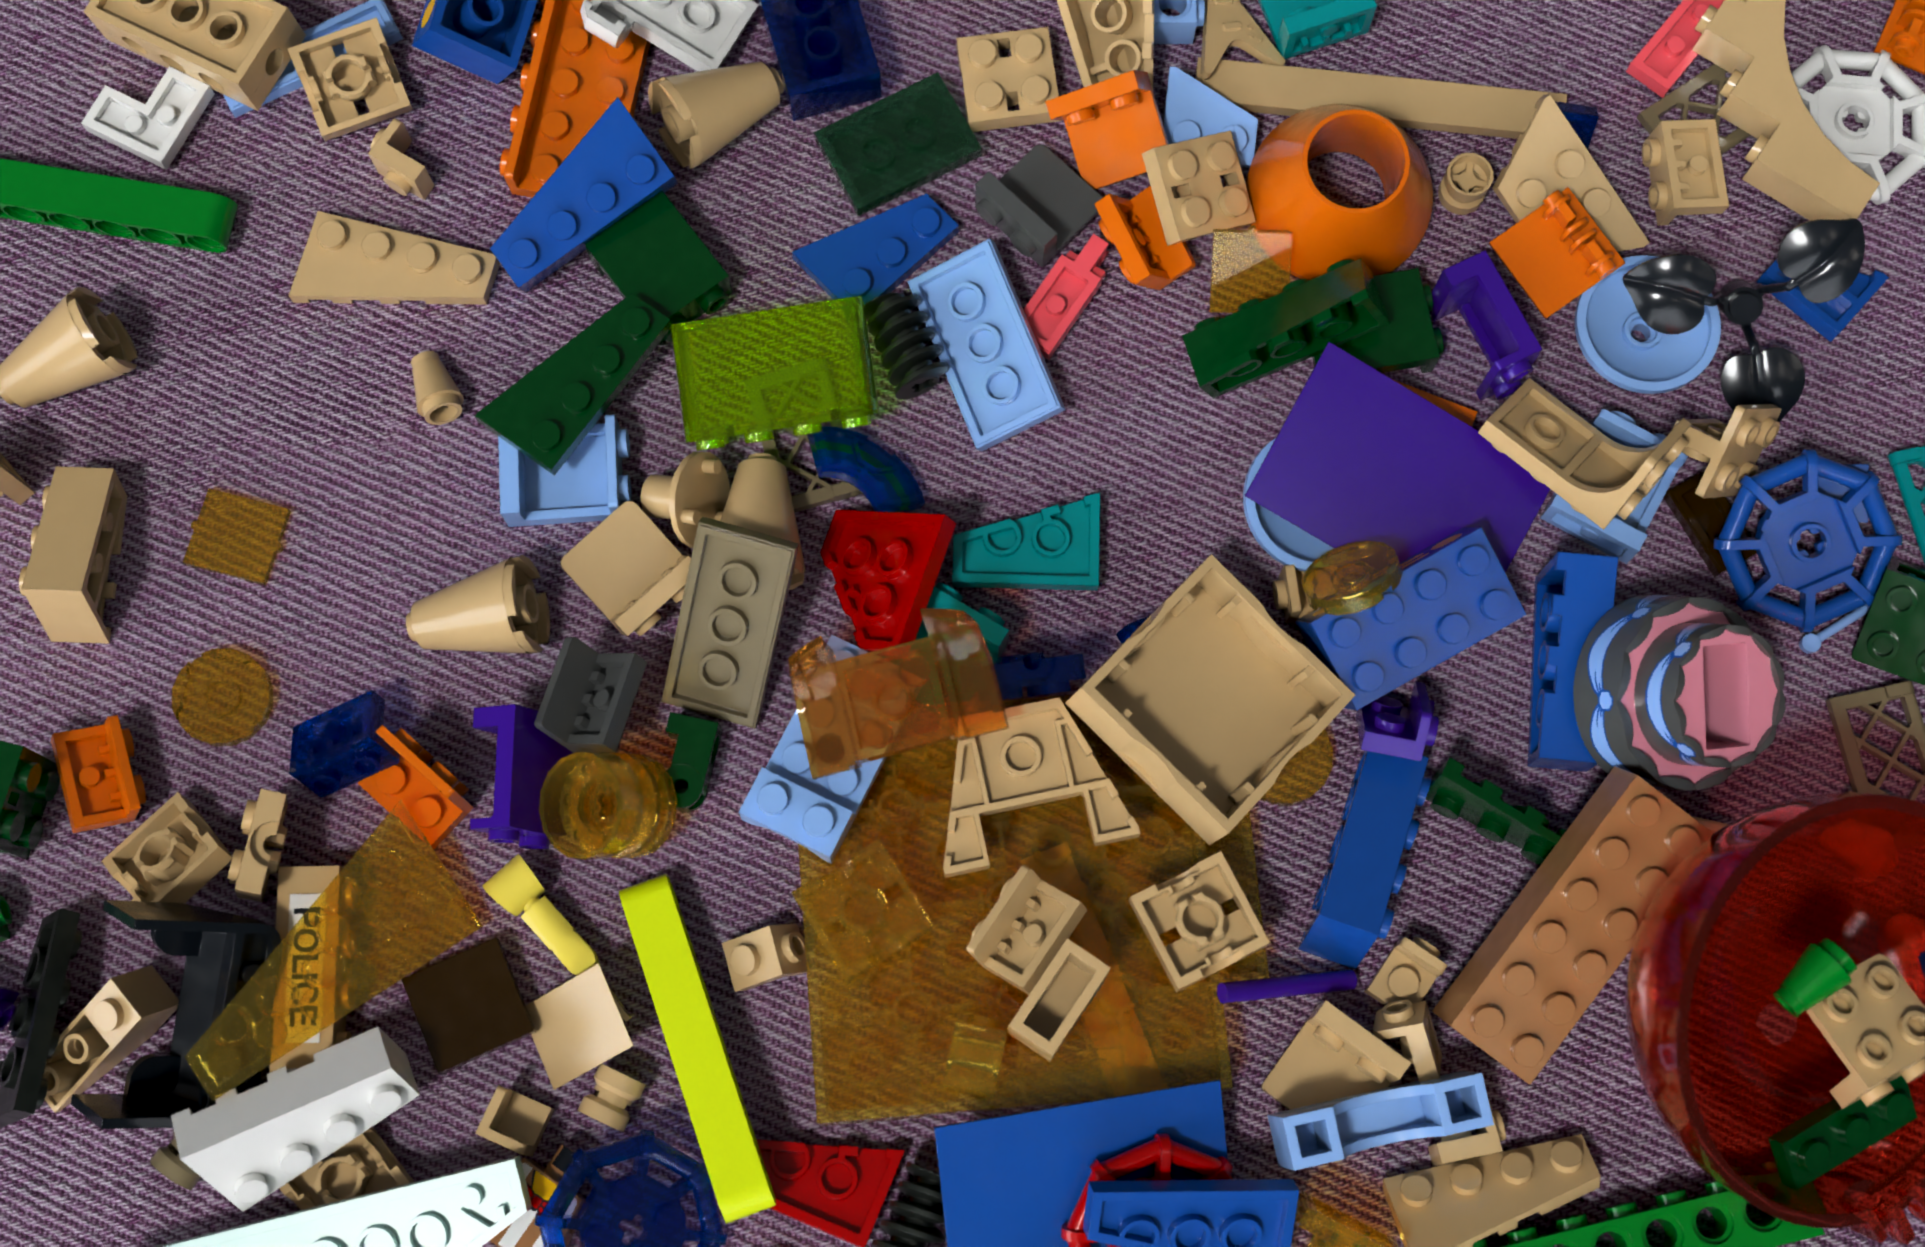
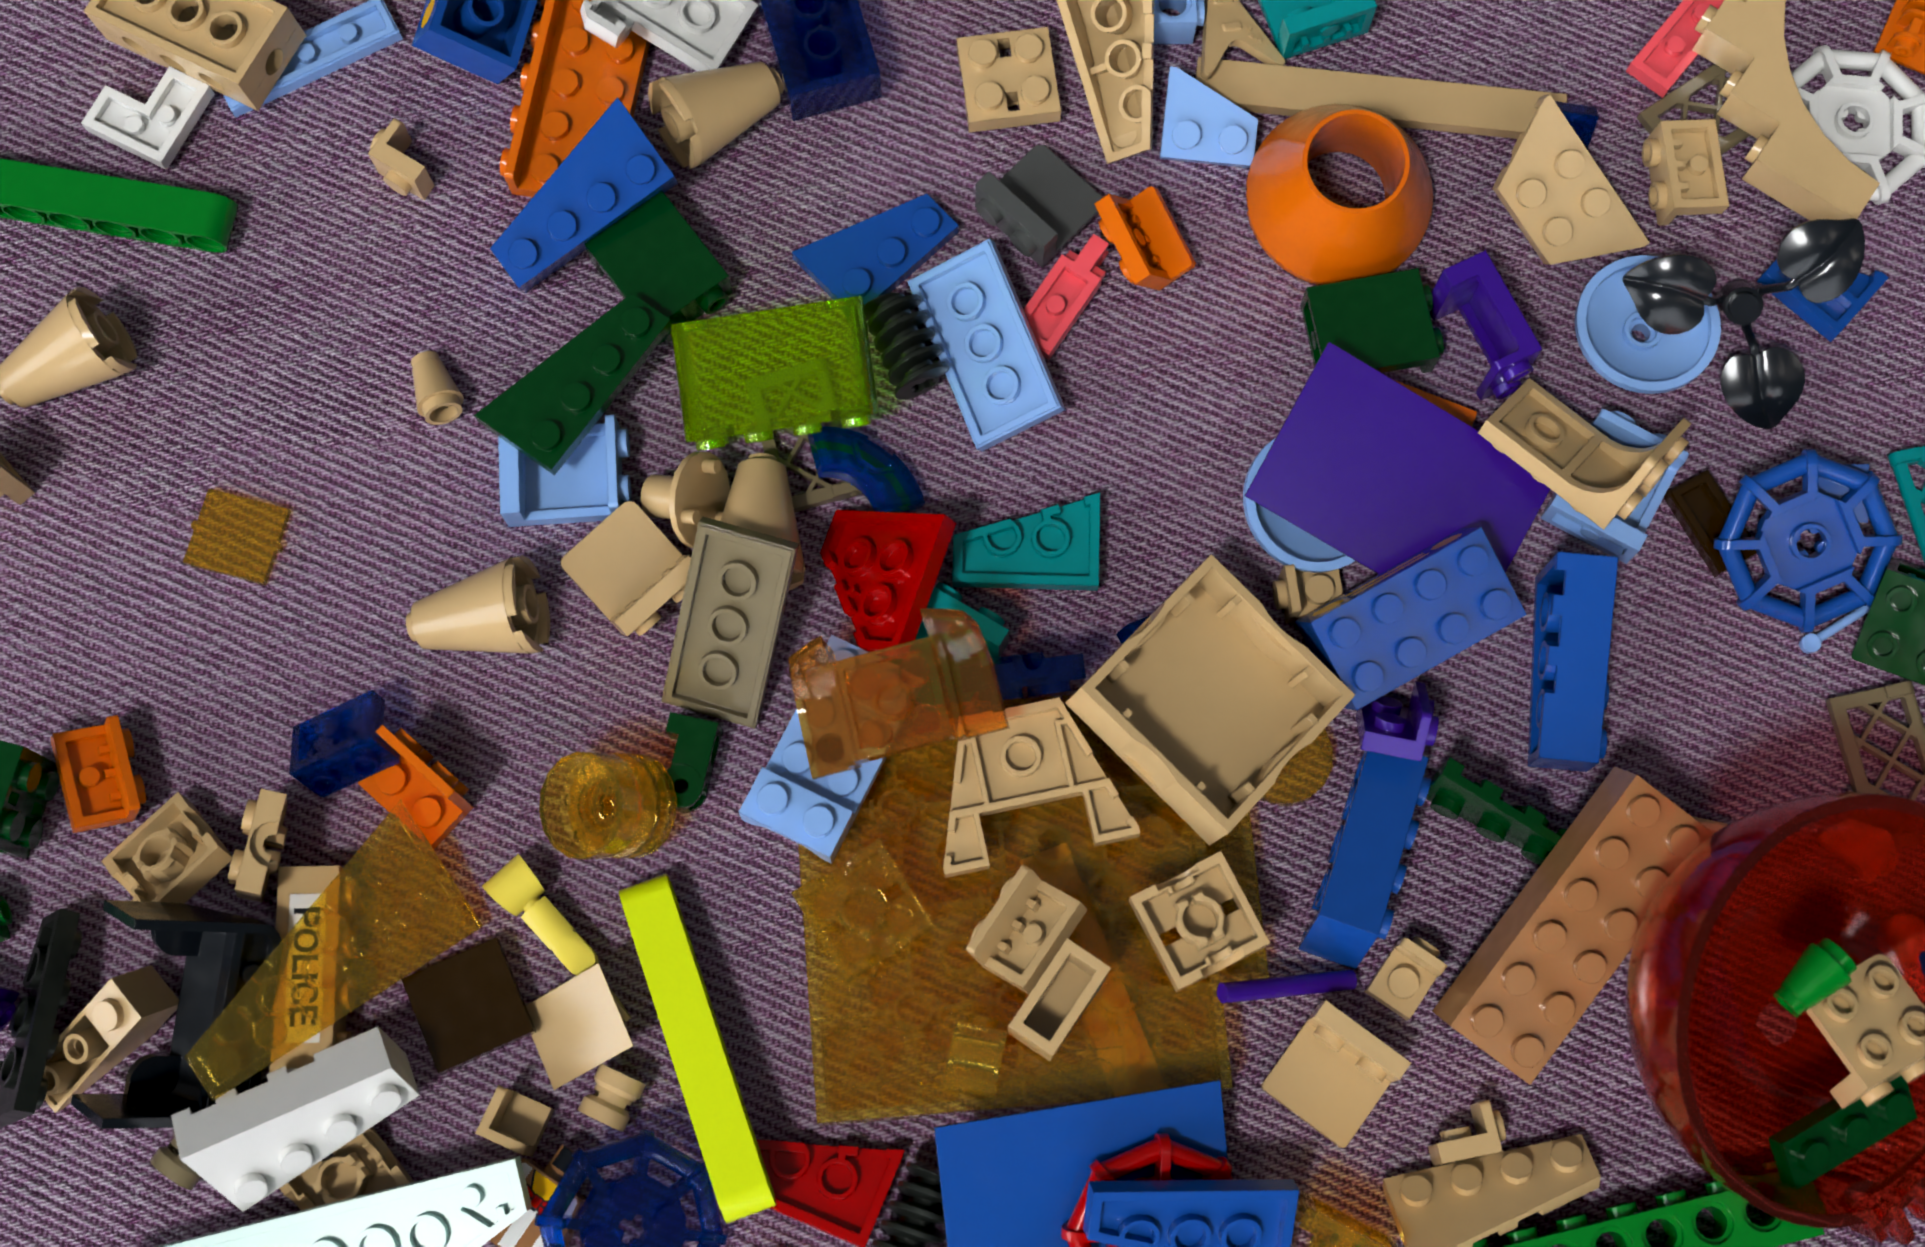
tan wedge [19,466,127,644] -> none
clear yellow tile [172,648,274,747] -> none
tan brick [287,17,413,141] -> none
tan wing [288,211,500,305] -> none
dark purple panel [470,704,573,849] -> none
dark grey bracket [534,637,647,768] -> none
tan bracket [722,923,810,992] -> none
clear green plate [814,72,982,216] -> none
orange bracket [1045,70,1169,190] -> none
tan brick [1142,131,1256,246] -> none
dark green wedge [1182,258,1391,398] -> none
clear yellow piece [1209,225,1293,313] -> none
light blue arch [1267,1071,1494,1171] -> none
clear yellow tile [1301,541,1403,616] -> none
tan bracket [1373,1000,1442,1082] -> none
tan wheel [1438,153,1494,215] -> none
orange hinge [1489,187,1625,319] -> none
piece [1573,594,1785,791] -> none
tan bracket [1672,404,1782,499] -> none

